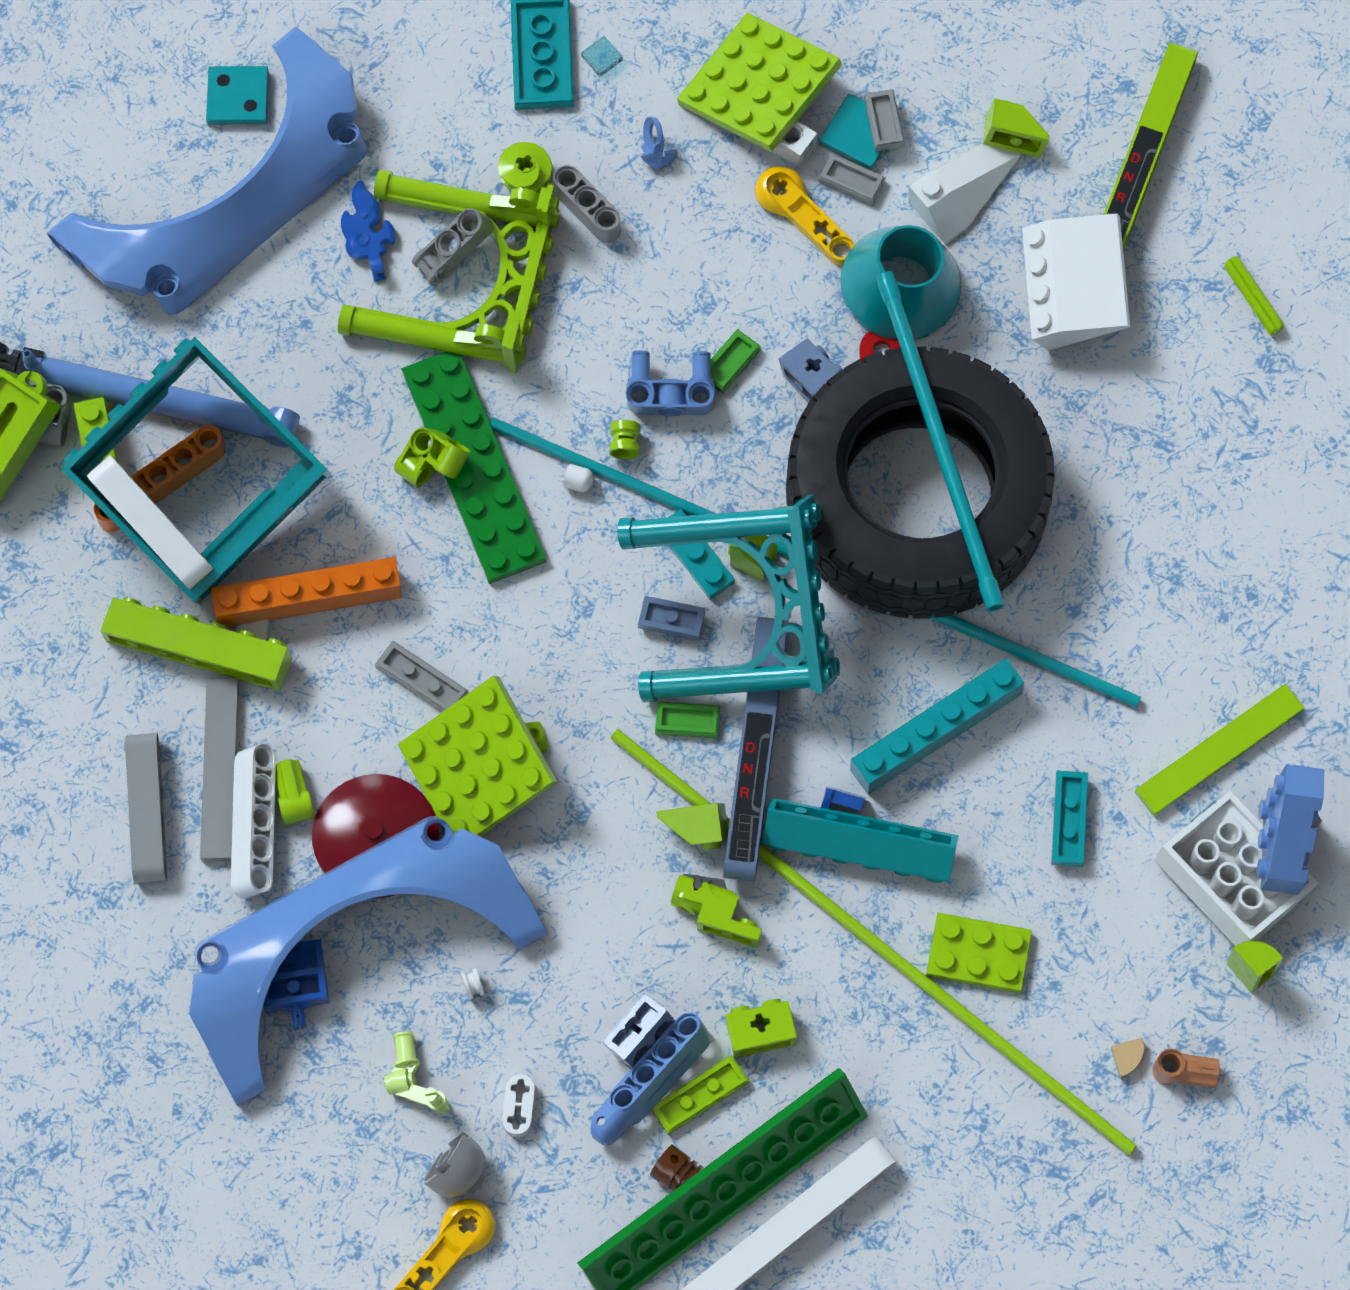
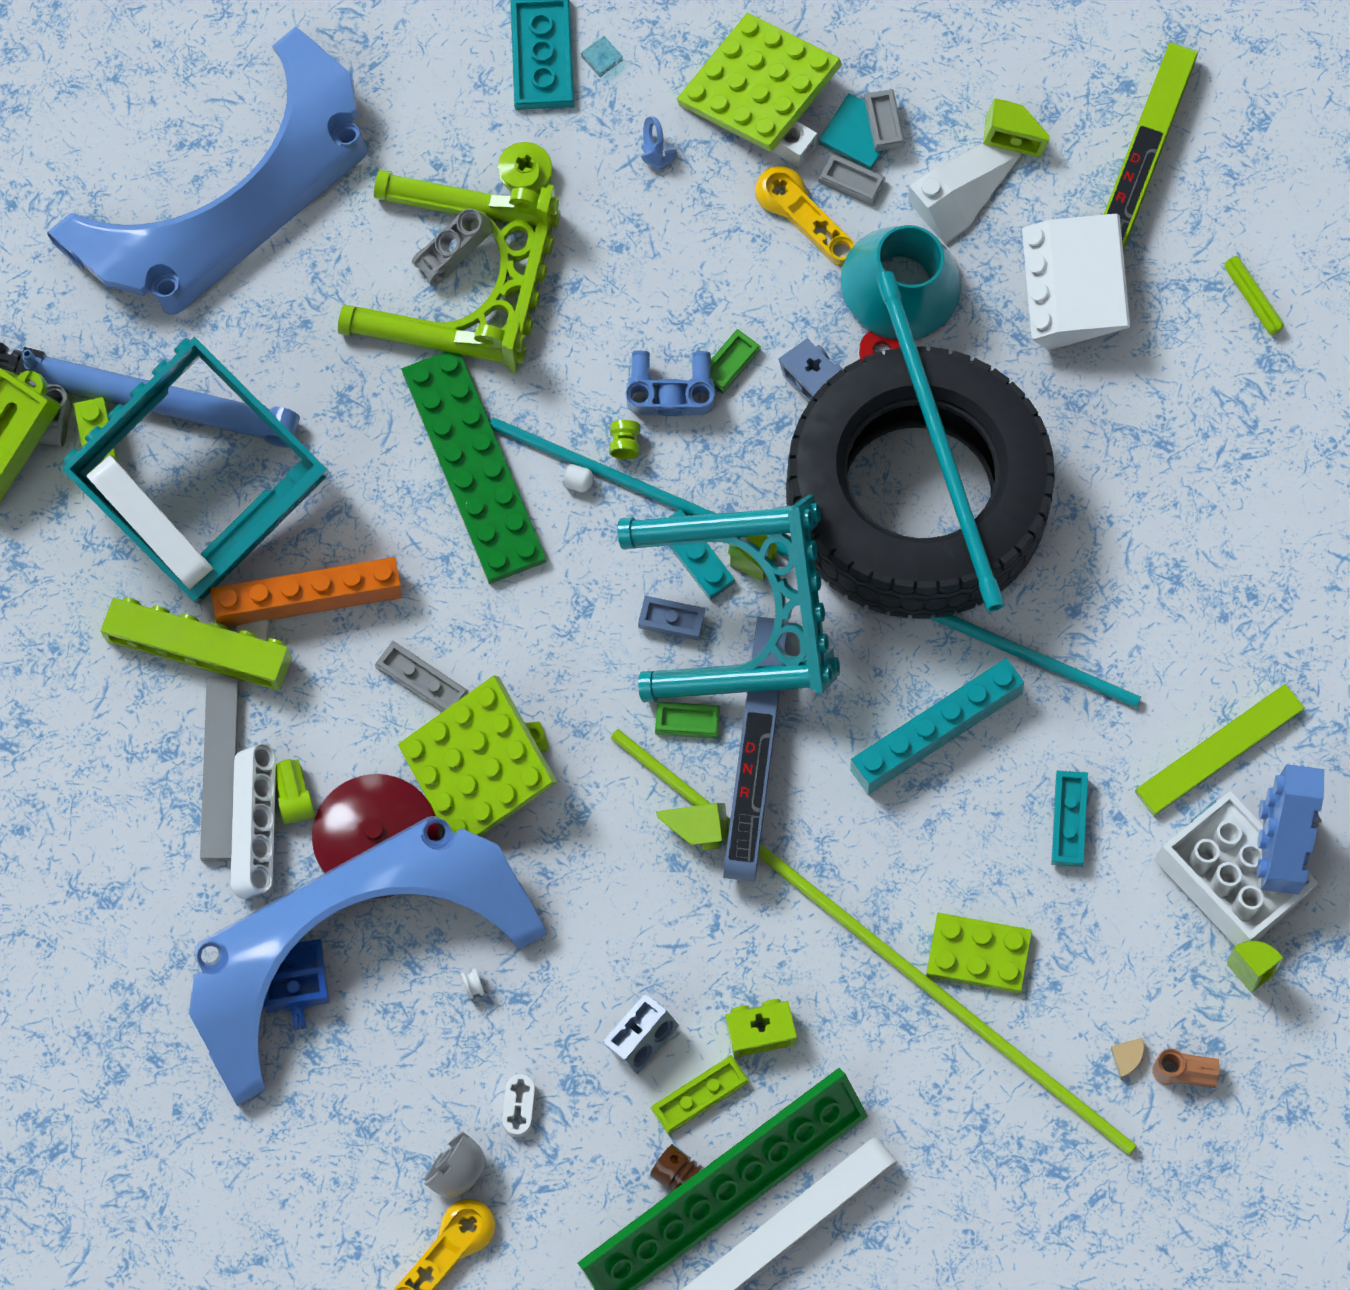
orange beam [93,425,225,532] -> none
light grey beam [125,733,167,884] -> none
teal tile [206,66,269,125] -> none
blue piece [341,181,396,282] -> none
yellowish green pin [385,1031,450,1114] -> none
lime piece [394,428,471,489] -> none
light grey beam [553,165,621,243] -> none
medium blue piece [590,1012,711,1146] -> none
lime plate [671,874,762,949] -> none
teal brick [762,798,959,883] -> none
blue tile [821,786,866,811] -> none

